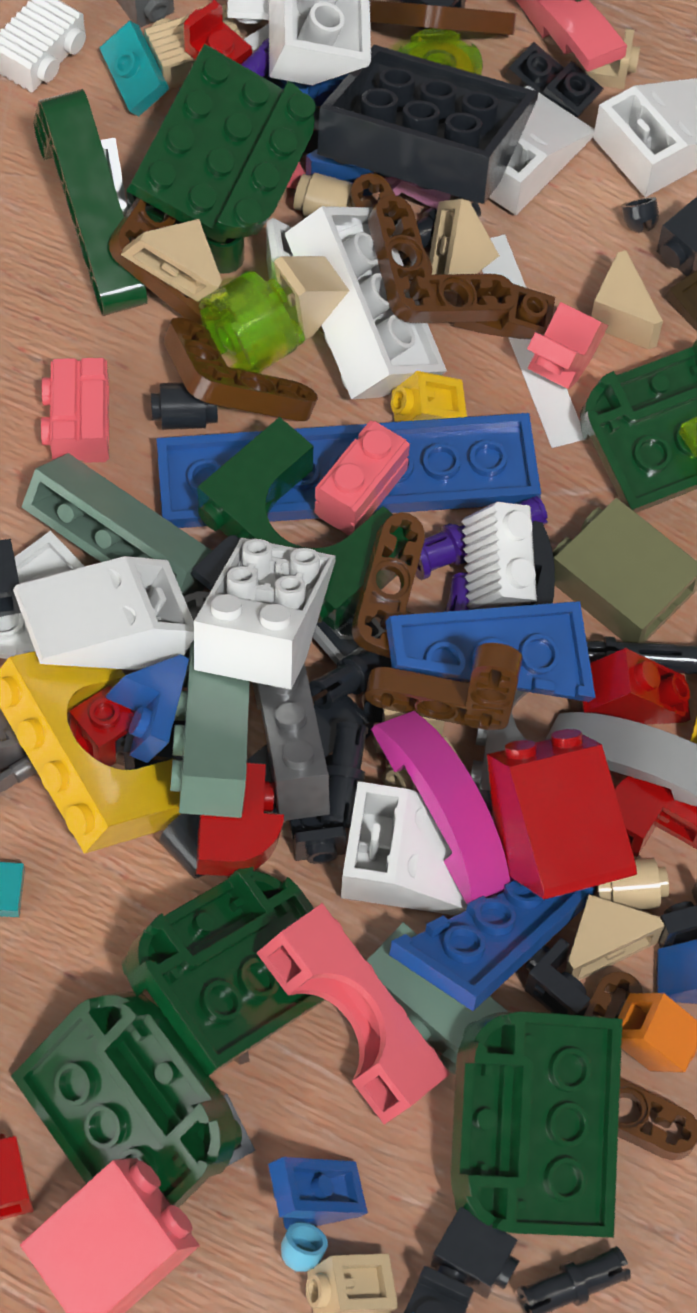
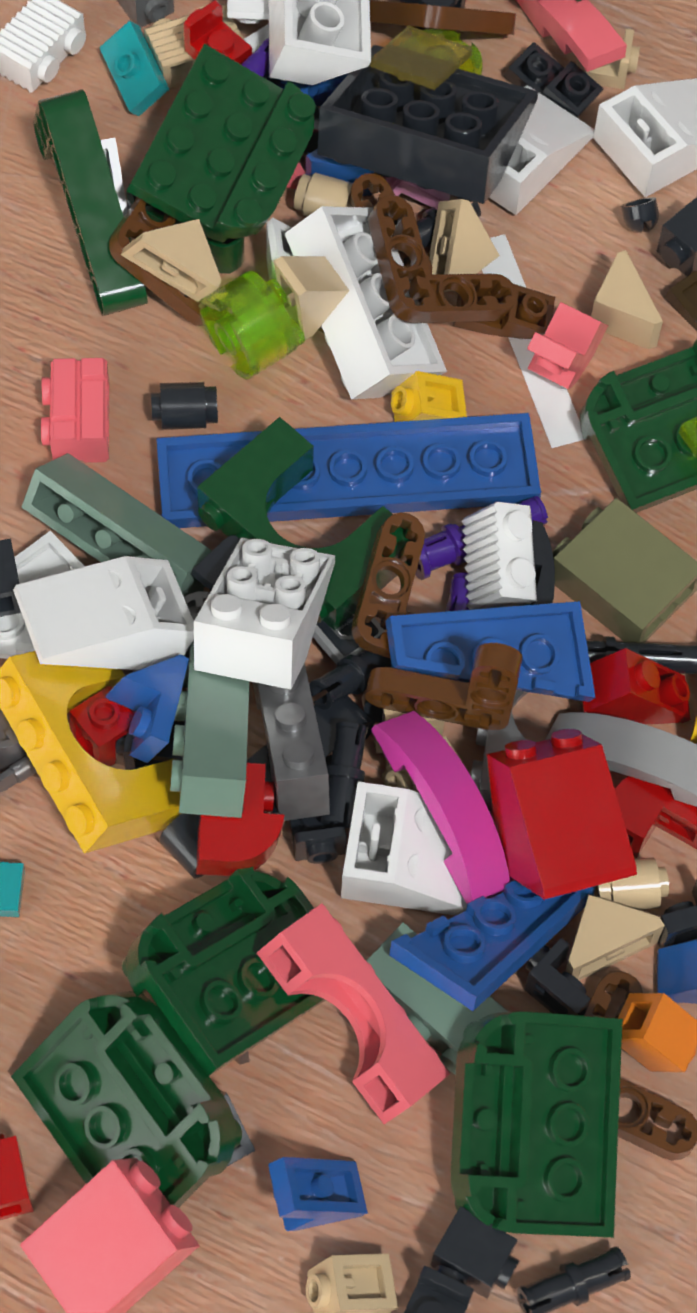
reddish brown beam [163,317,318,422] -> none
medium azure hinge [281,1222,328,1272] -> none
coral brick [314,420,410,536] -> none
none -> clear yellow piece [370,26,472,90]

